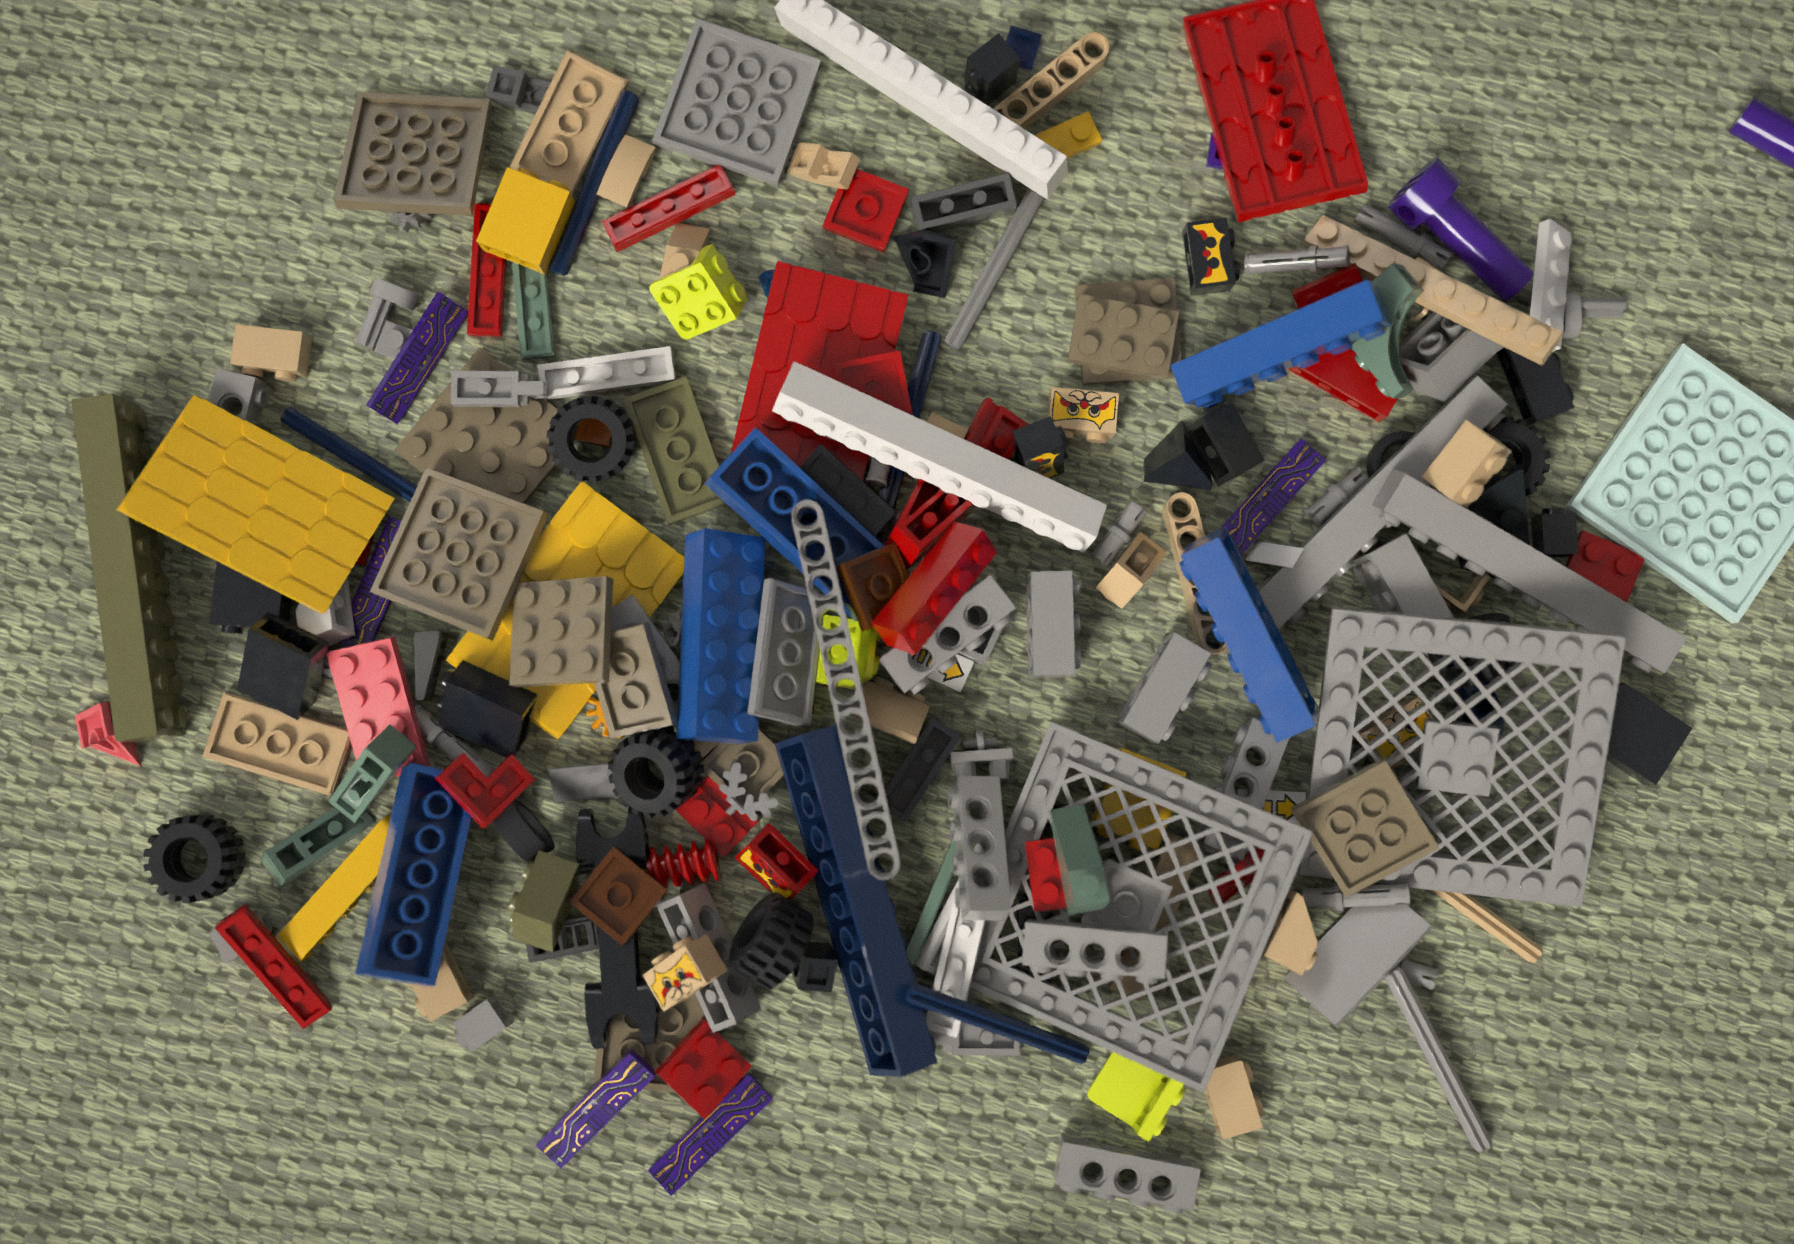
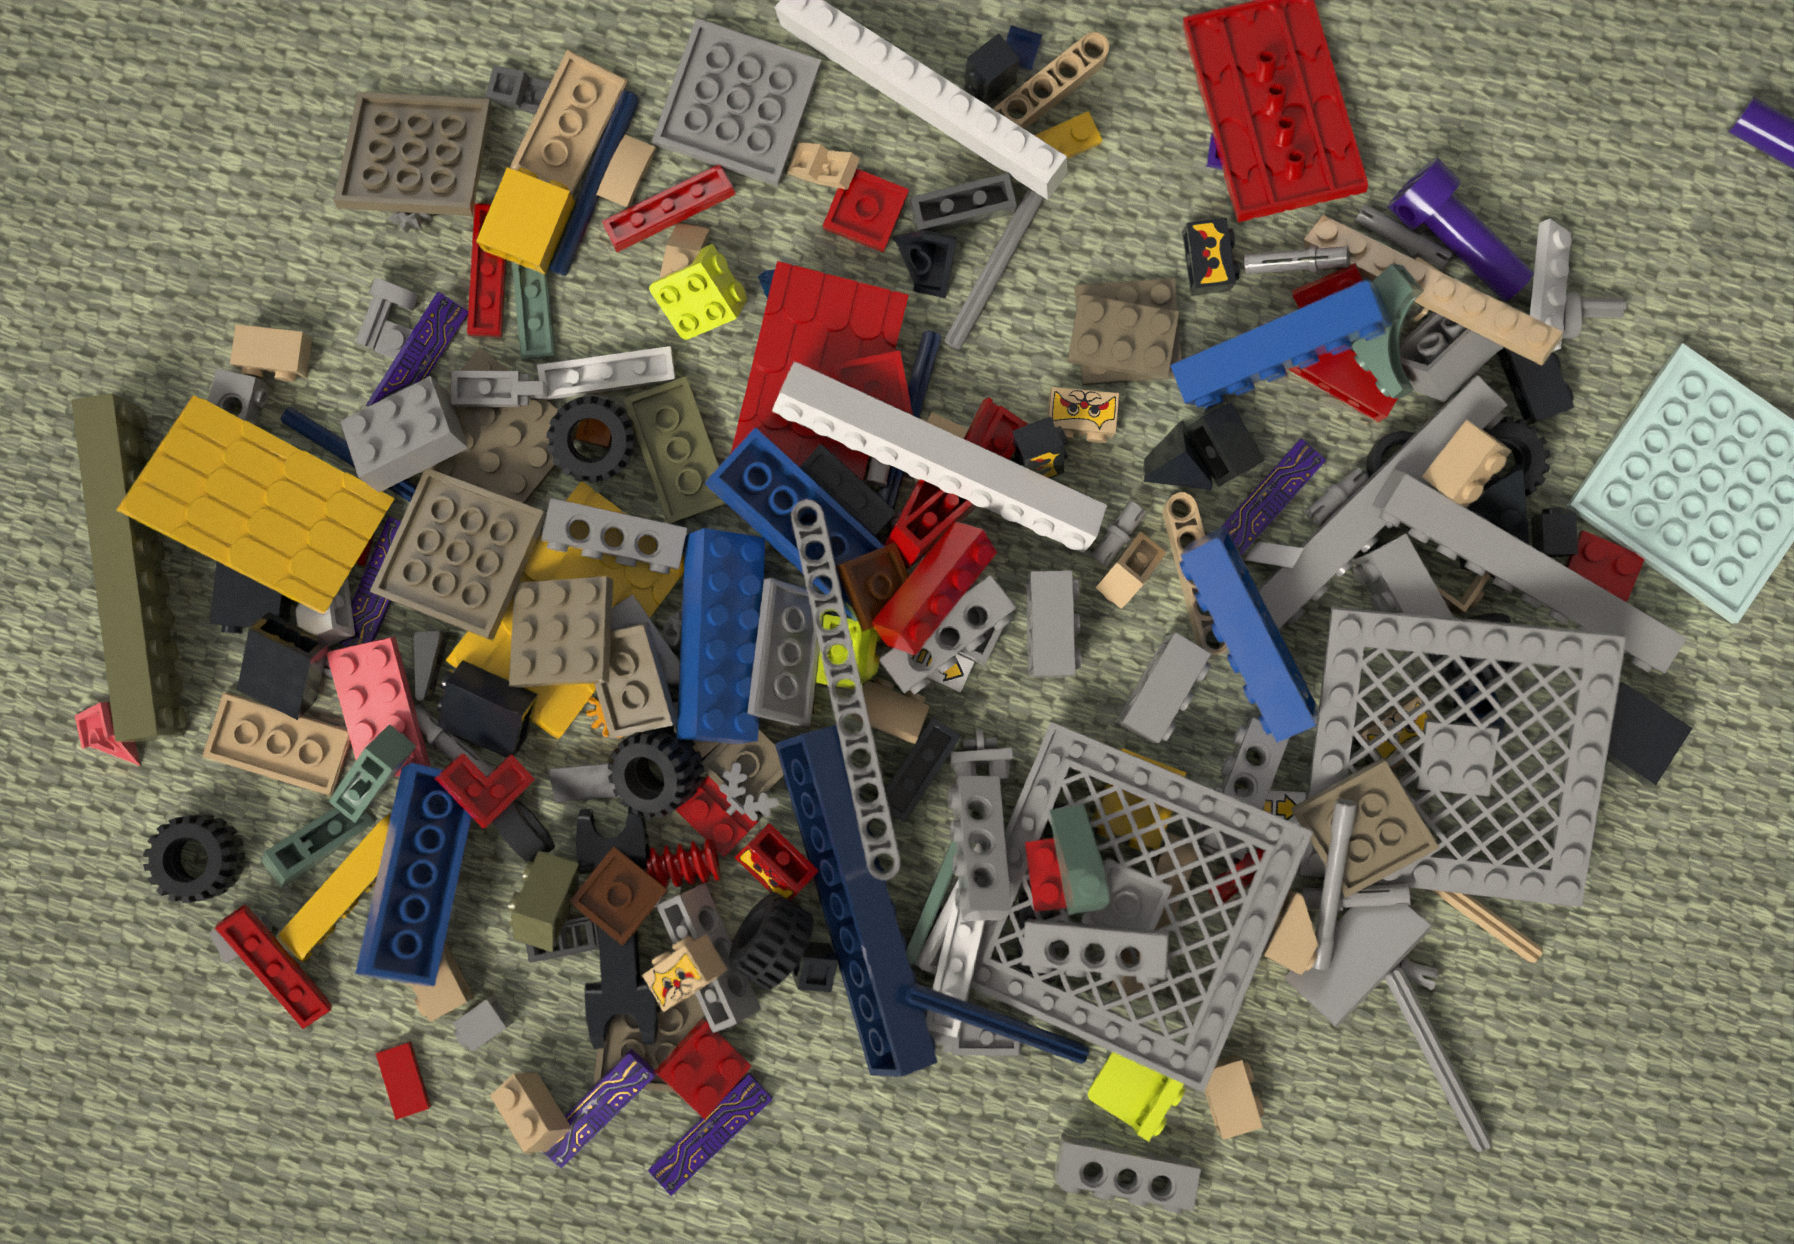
none -> light grey brick [340,376,468,492]
none -> red tile [376,1041,431,1120]
none -> tan brick [490,1072,572,1153]
none -> light grey brick [541,498,687,574]
none -> light grey piece [1312,799,1357,970]

